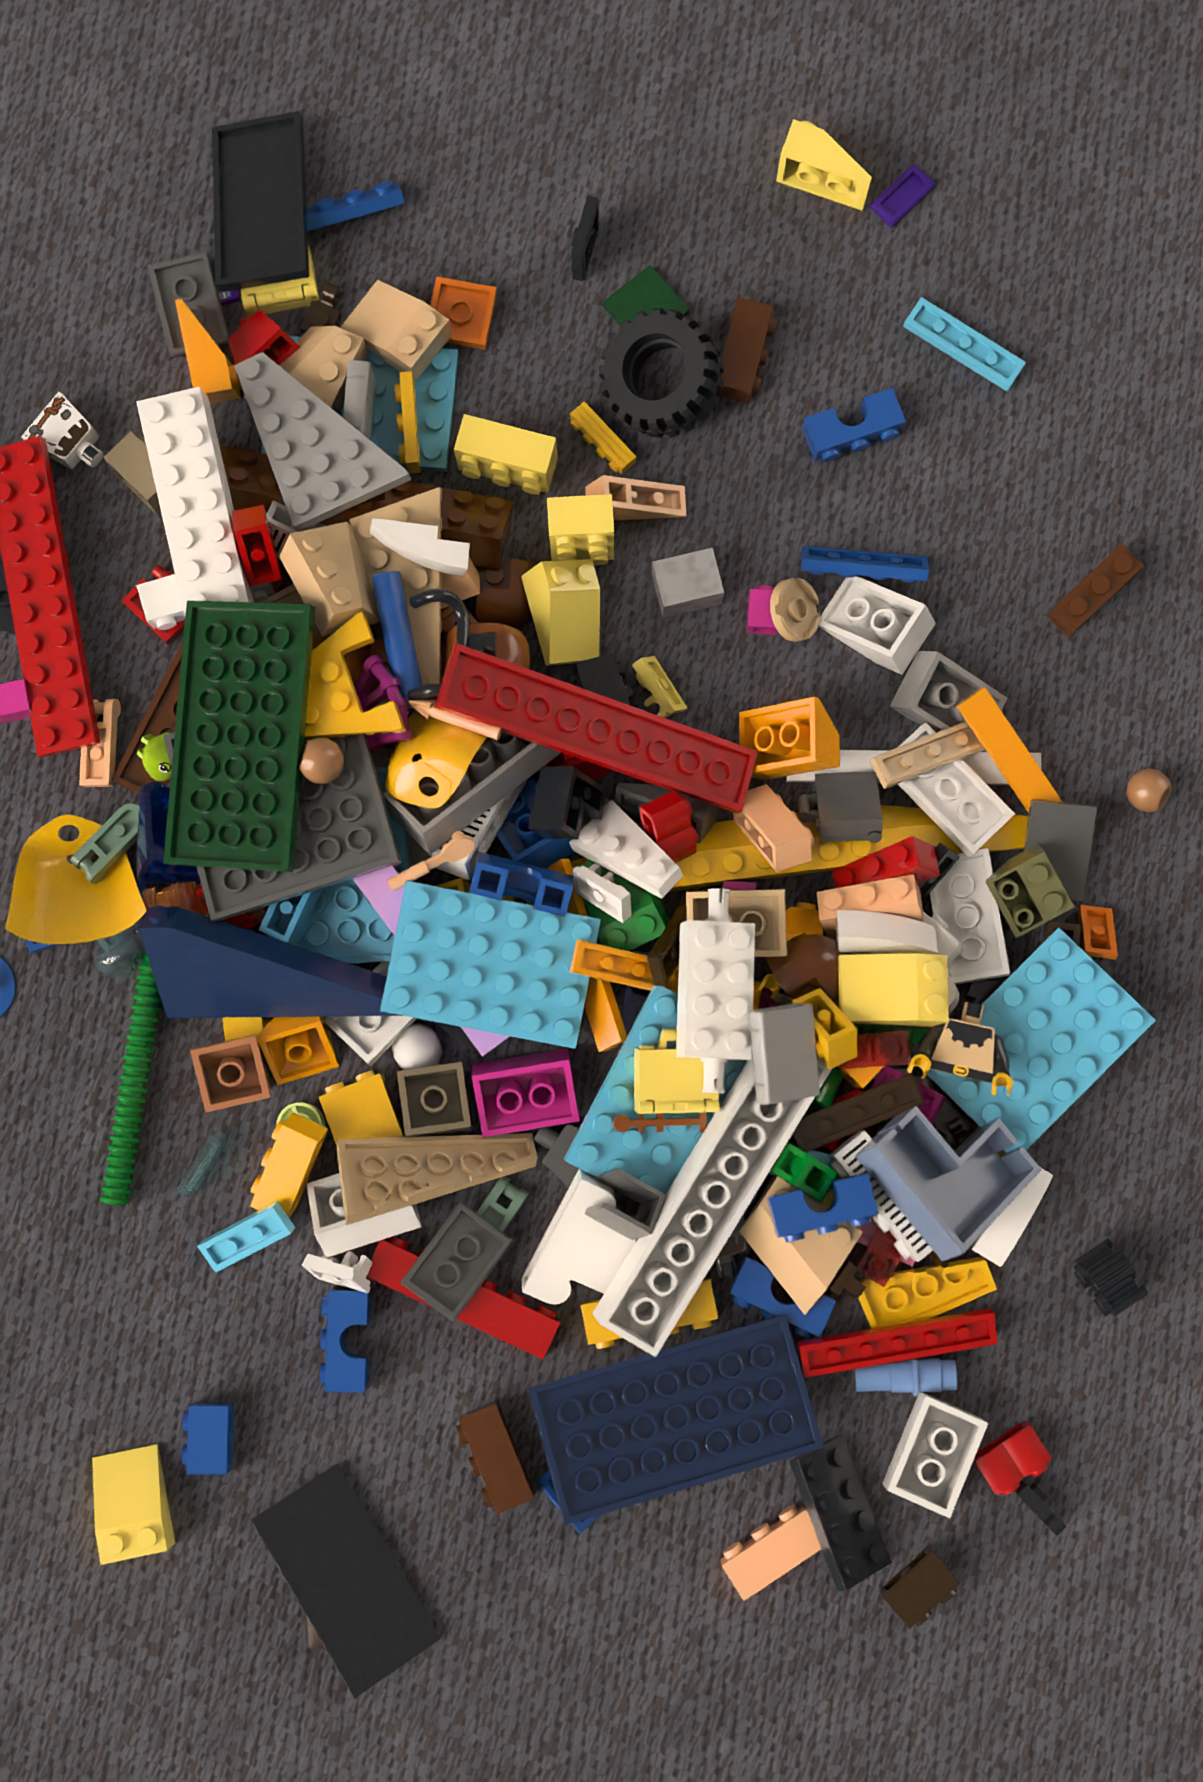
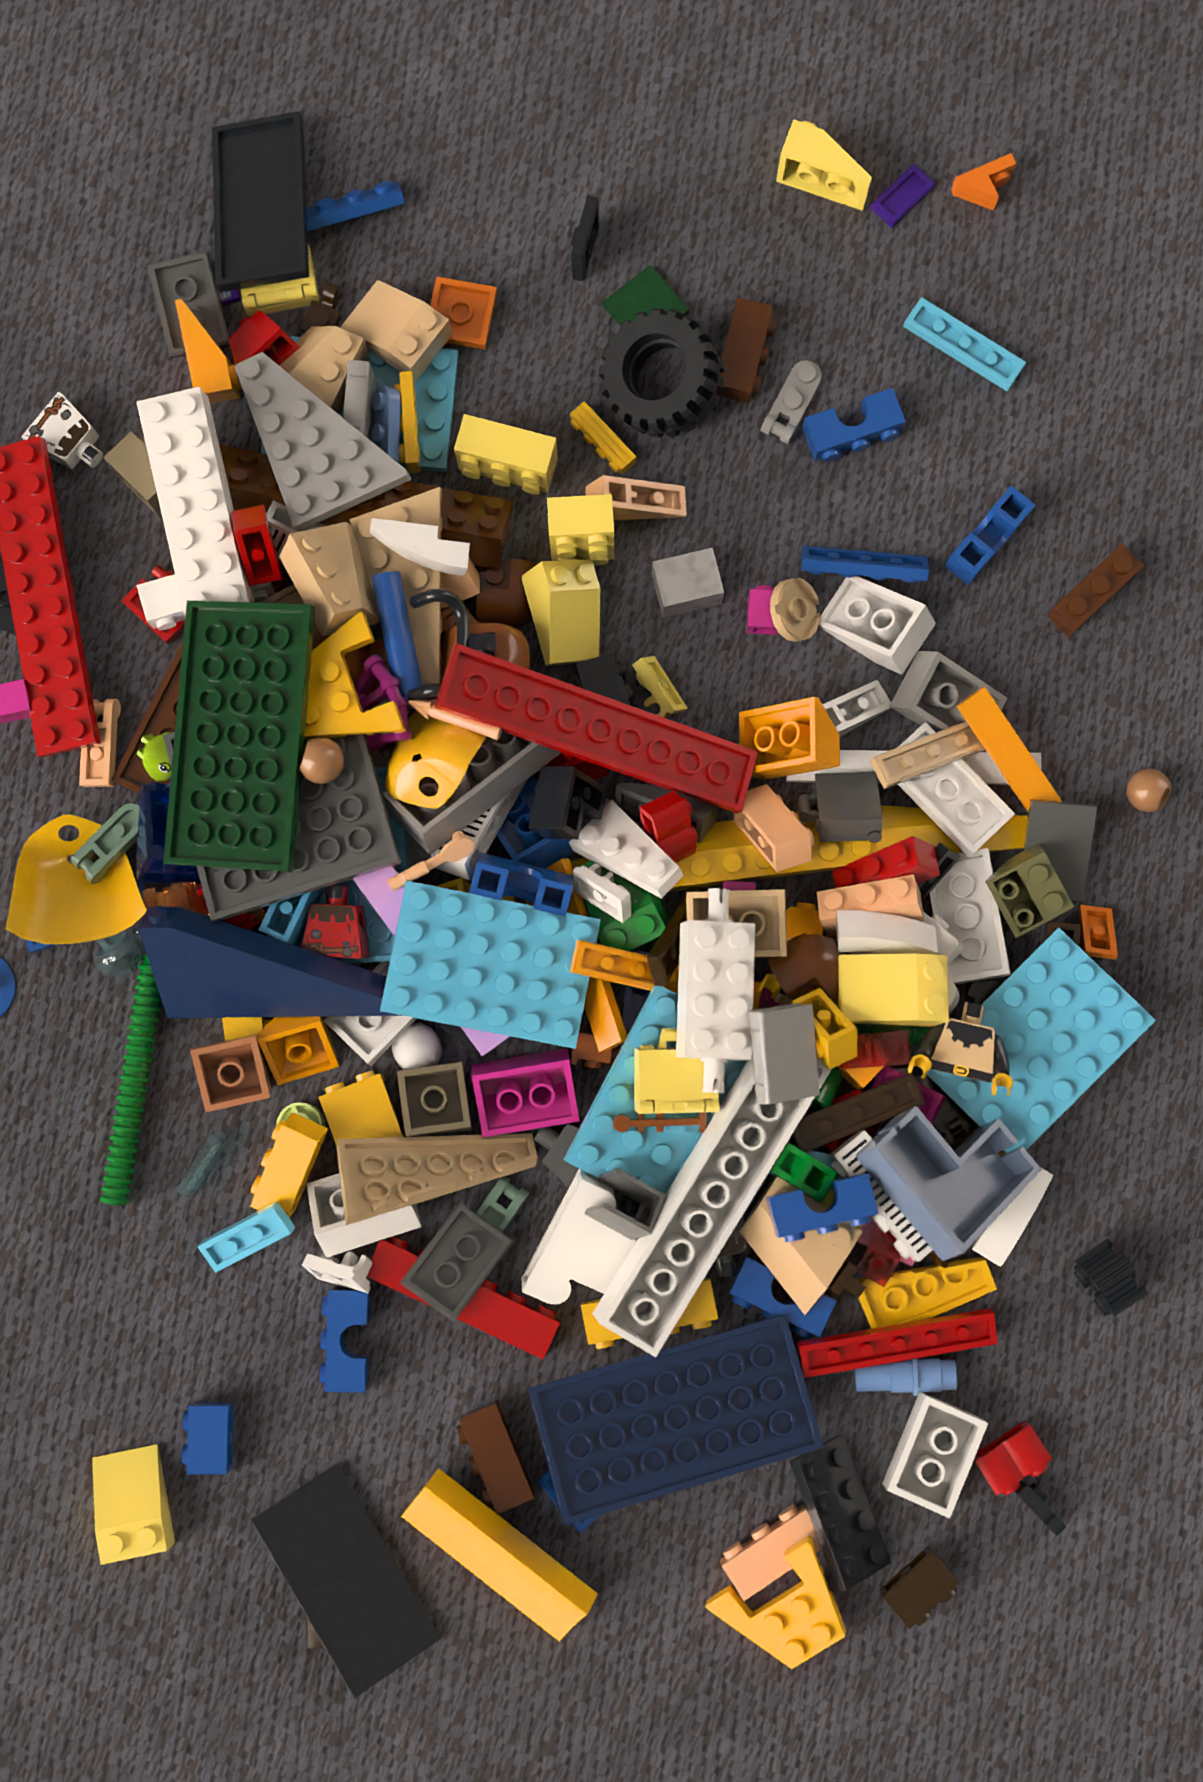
none -> red torso [302,885,370,959]
none -> medium blue plate [371,386,400,463]
none -> yellow arch [401,1468,598,1642]
none -> dark orange brick [571,1032,619,1070]
none -> yellow wing [705,1535,846,1669]
none -> light grey plate [760,360,822,444]
none -> white slope [822,680,891,737]
none -> blue arch [945,485,1036,586]
none -> orange slope [951,153,1017,210]

